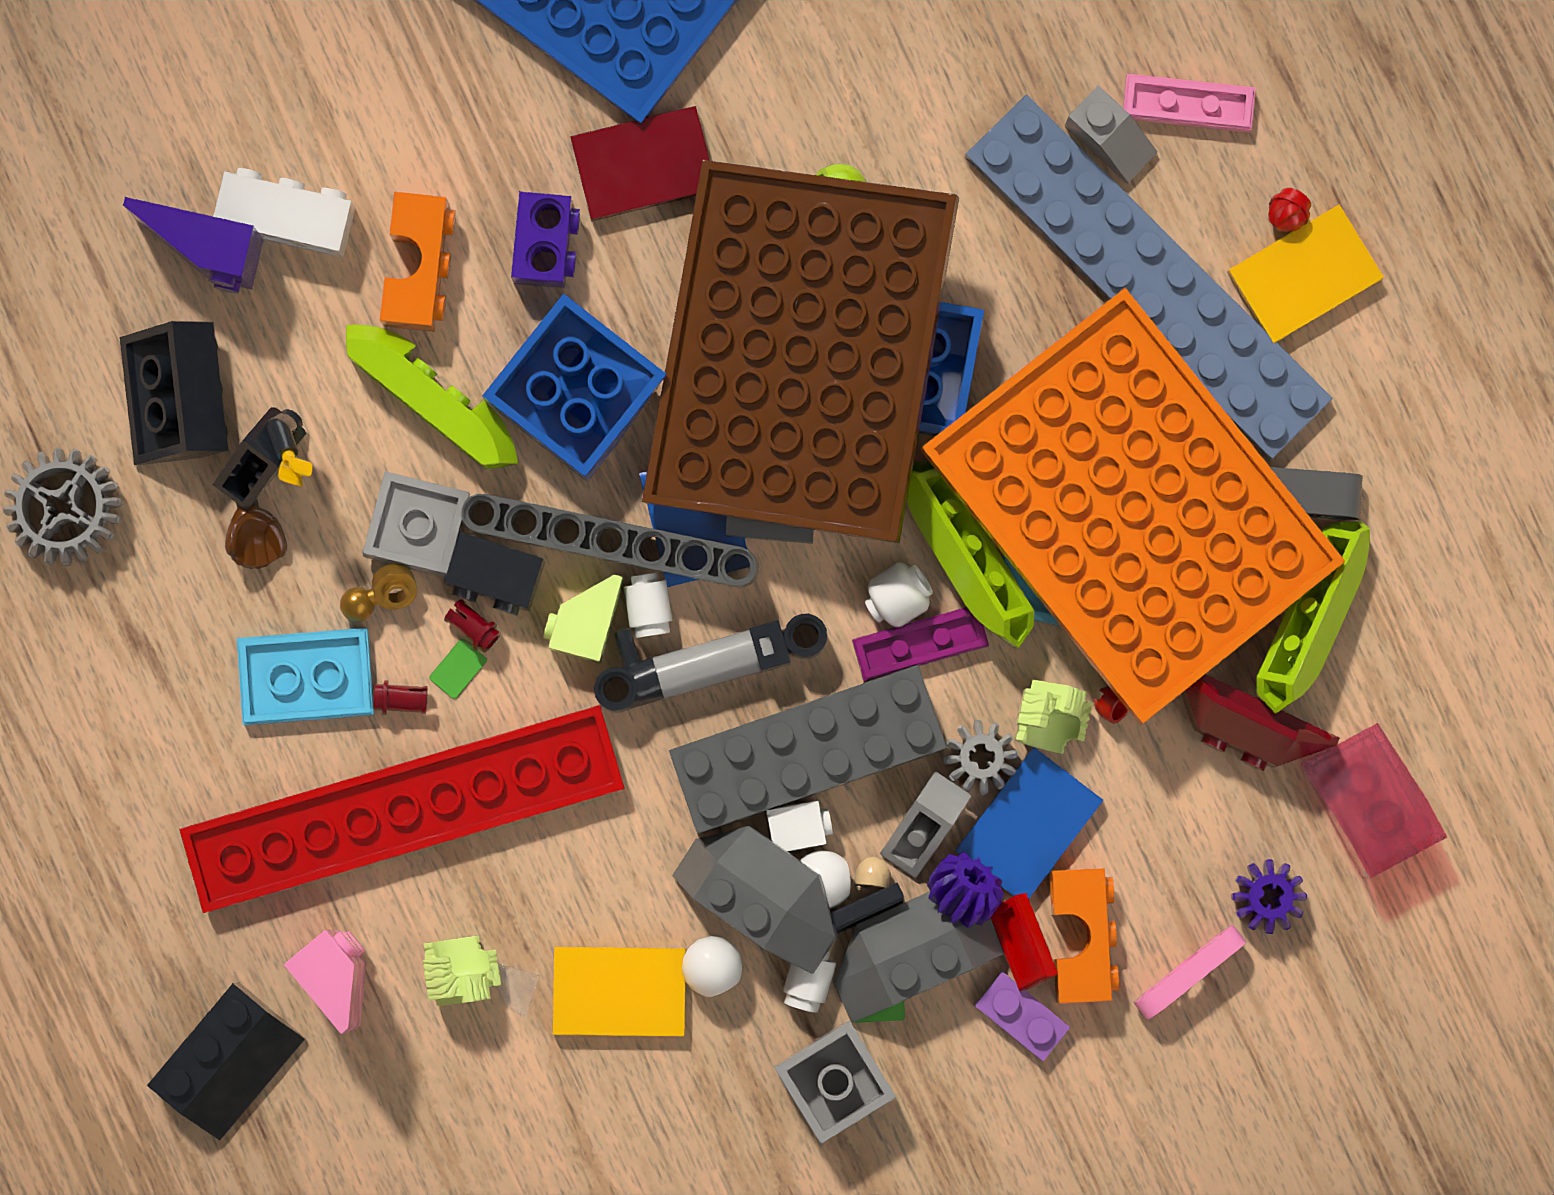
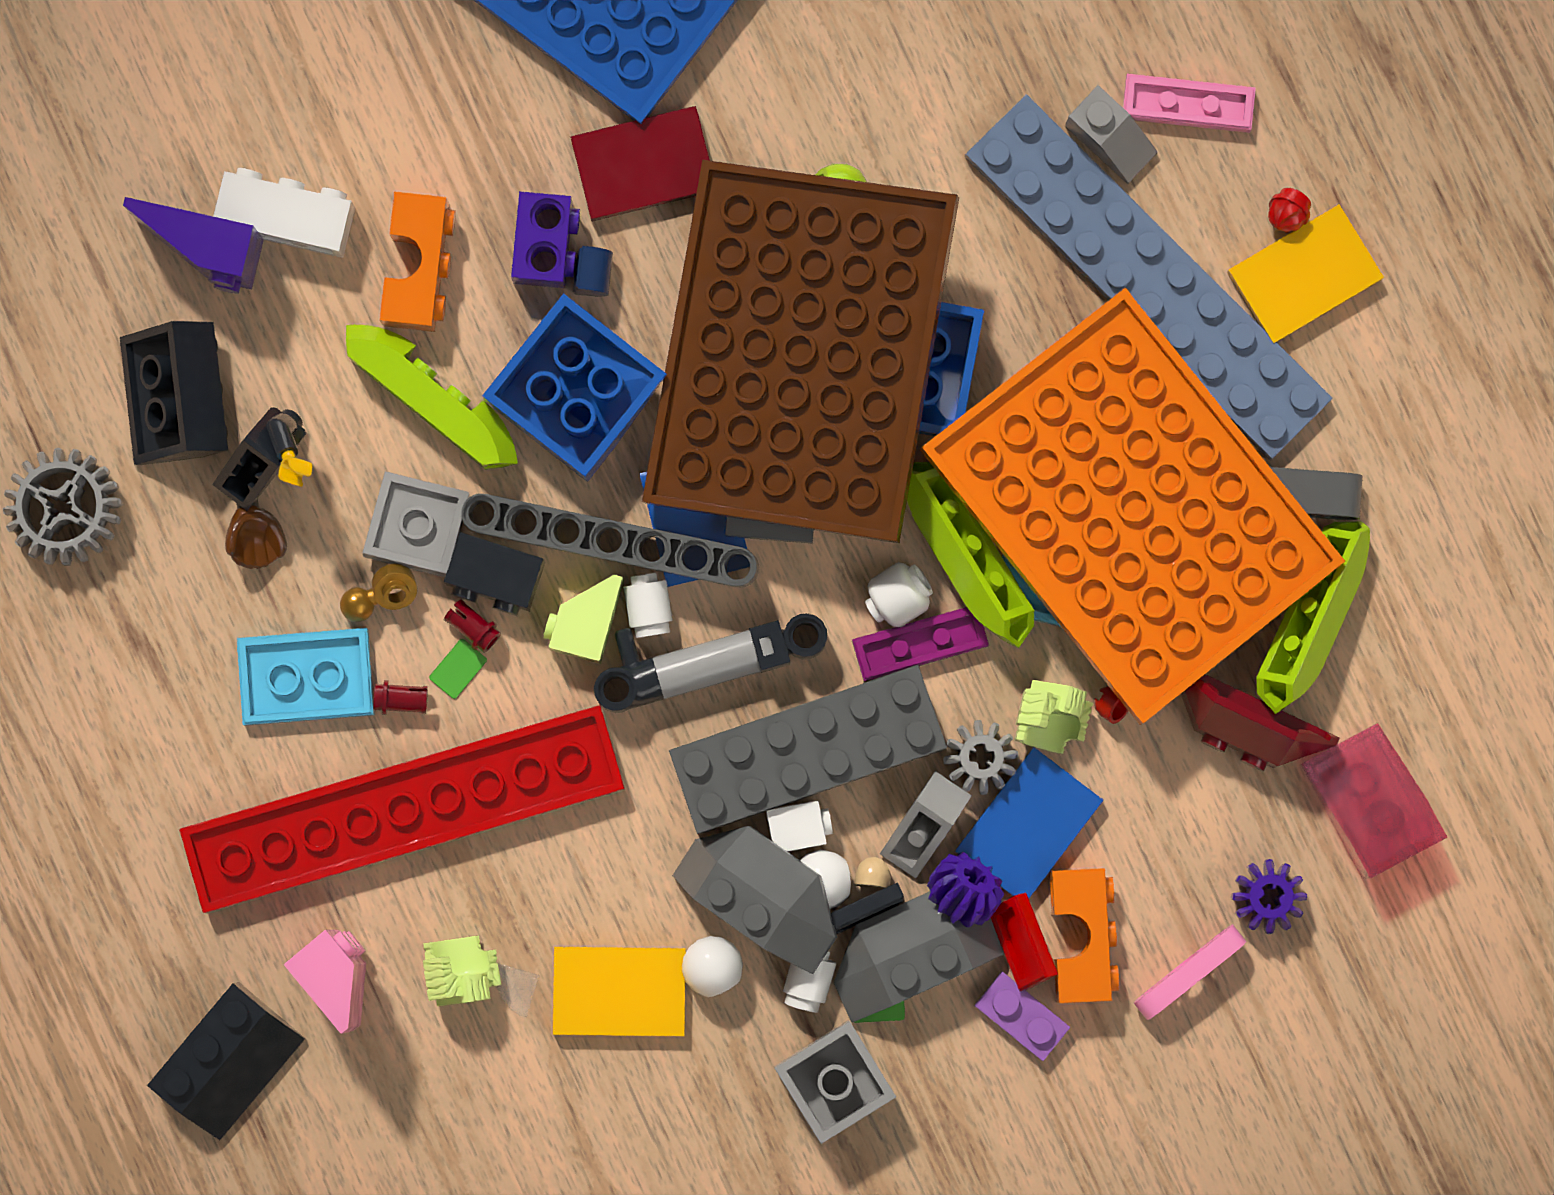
none -> dark blue brick [573,246,613,297]

